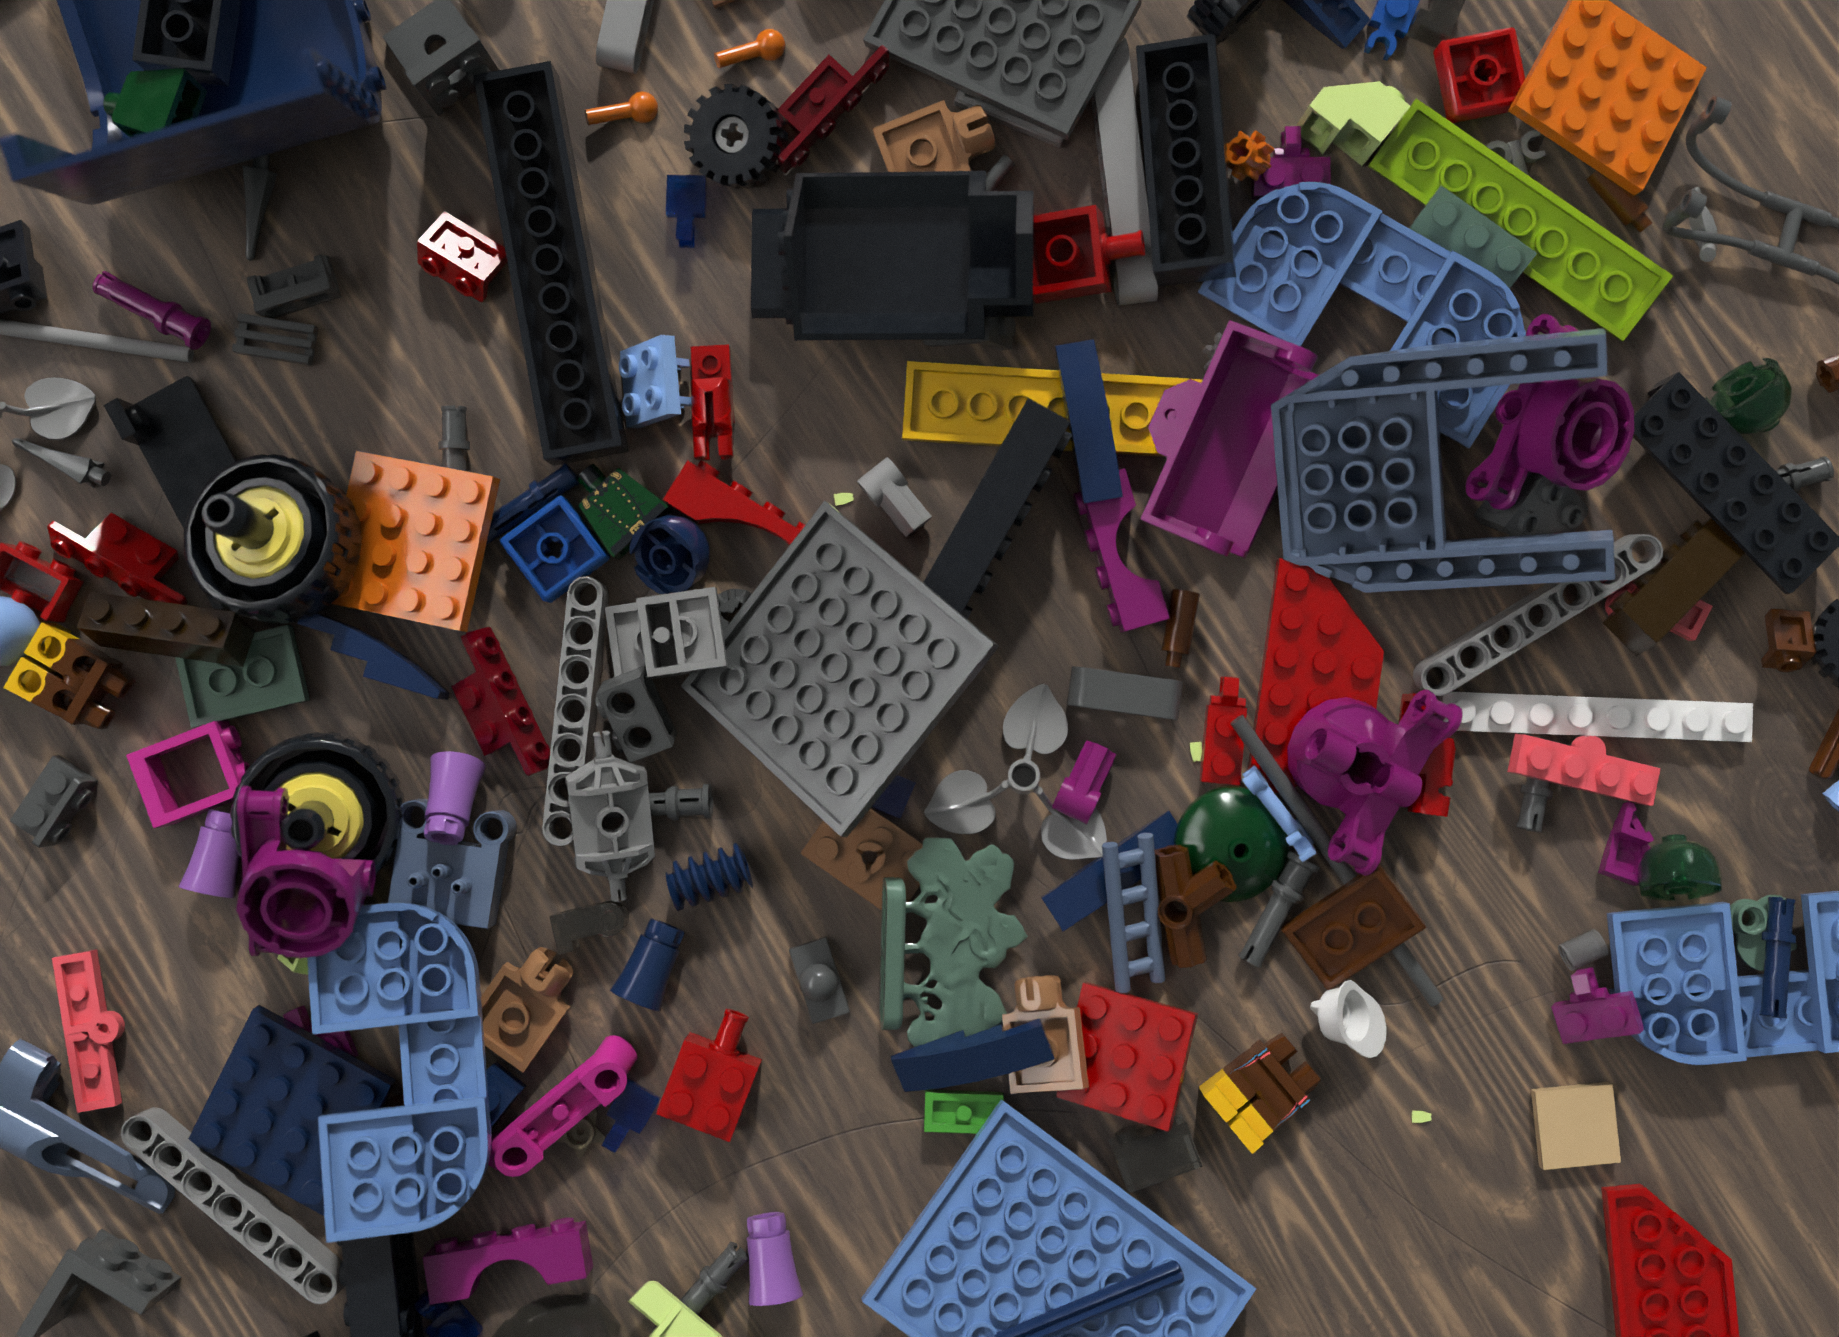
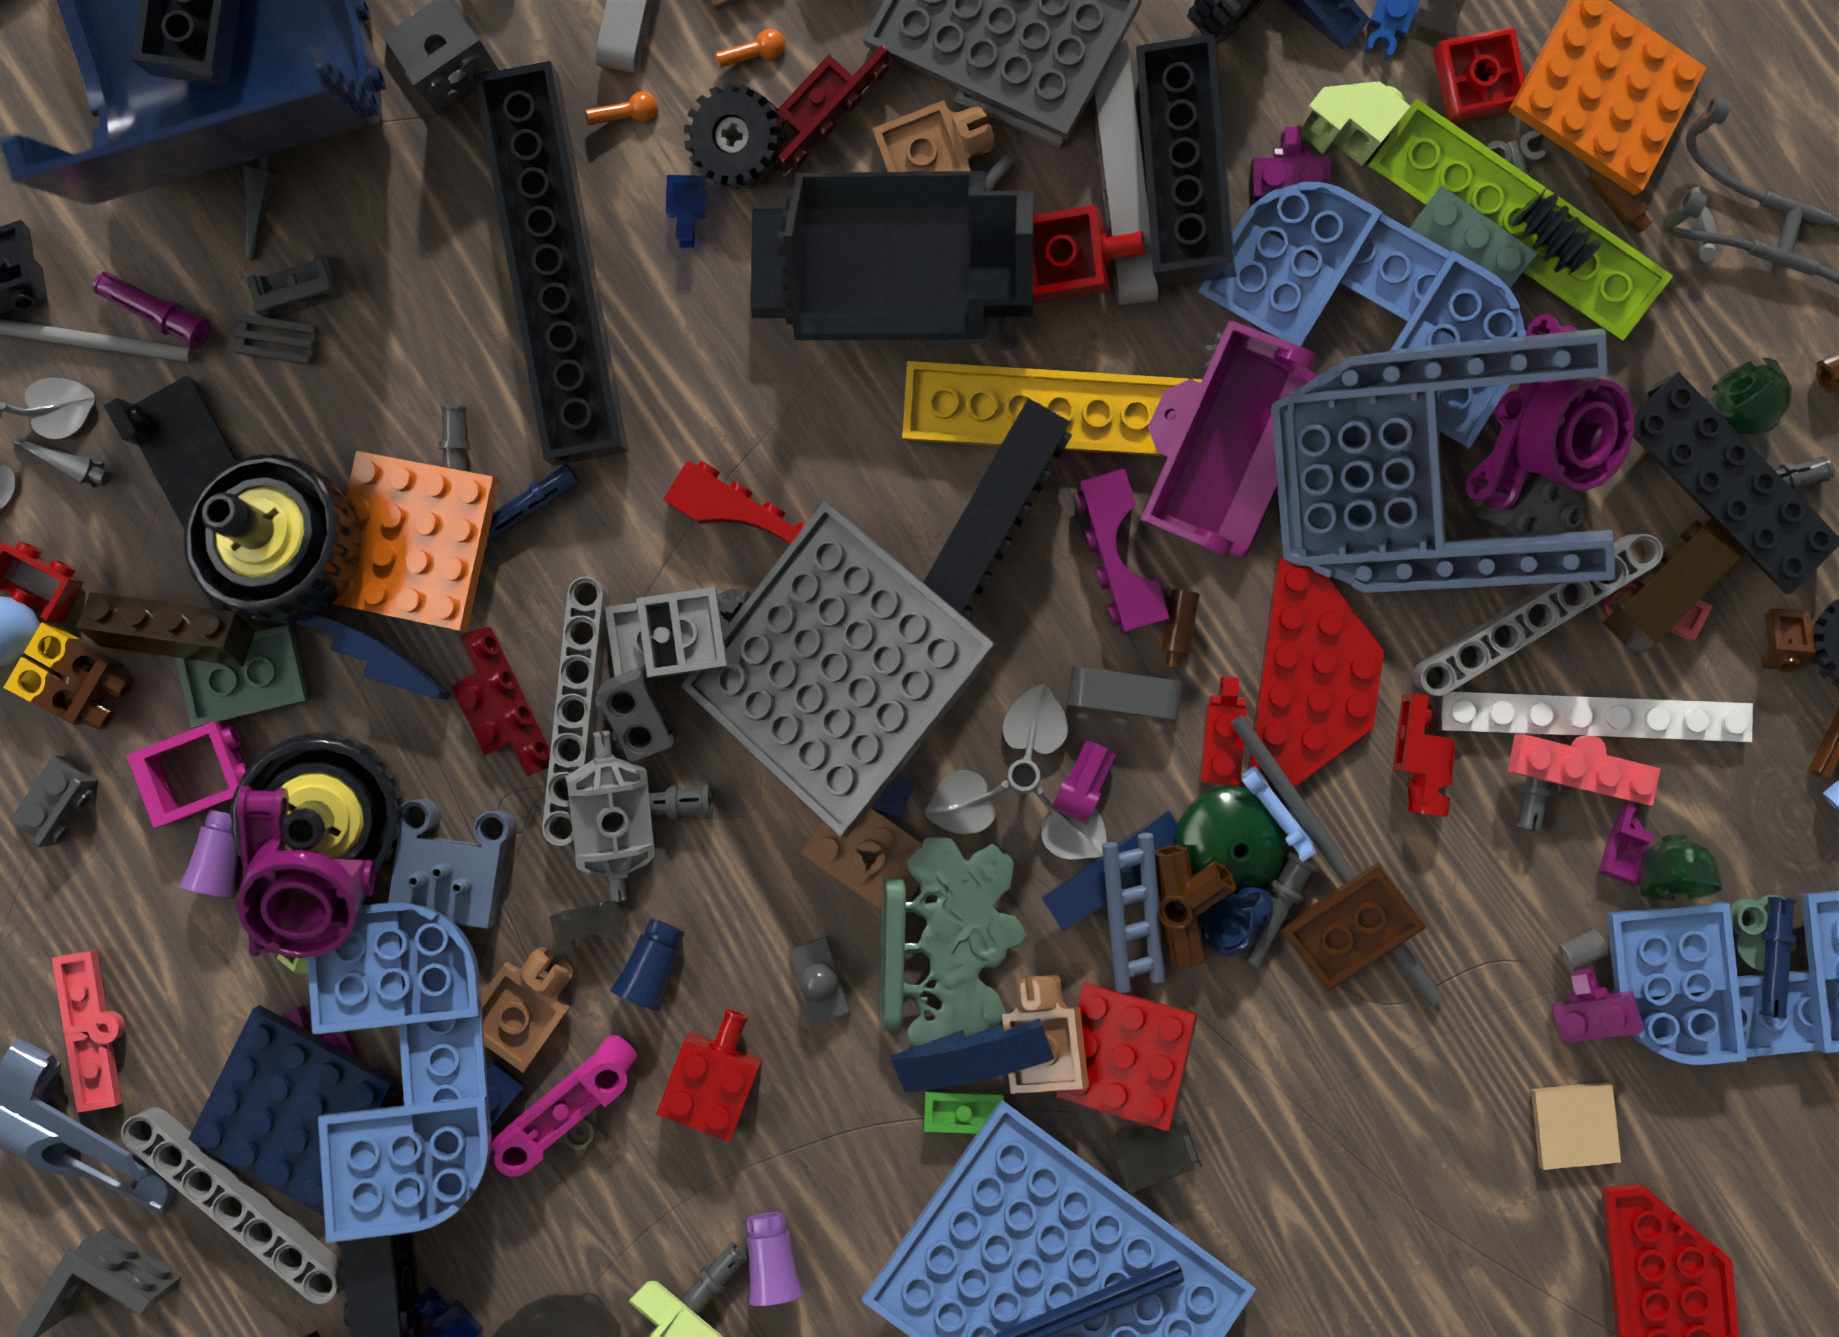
red bracket [47,512,187,605] -> none
dark green torso [103,68,207,138] -> none
red bracket [417,211,507,302] -> none
magenta arch [423,1217,593,1305] -> none
medium lavender plant [424,751,486,845] -> none
blue brick [500,495,610,603] -> none
dark green torso [577,464,673,560] -> none
clear blue plate [602,1078,661,1153] -> none
light blue plate [619,335,692,428] -> none
dark blue cylinder [629,515,710,594] -> none
dark blue piece [666,843,753,911] -> none
red plate [690,344,735,461] -> none
yellowish green piece [834,493,854,506] -> none
light grey piece [857,457,932,538] -> none
dark blue slope [1055,339,1123,503] -> none
yellowish green piece [1190,742,1202,762] -> none
reddish brown hips [1199,1033,1321,1154] -> none
orange gear [1226,130,1274,181] -> none
magenta piece [1287,689,1463,876] -> none
white piece [1310,980,1387,1058] -> none
yellowish green piece [1412,1110,1432,1123] -> none
none -> dark blue hair [1201,887,1273,957]
none -> black piece [1510,188,1602,275]

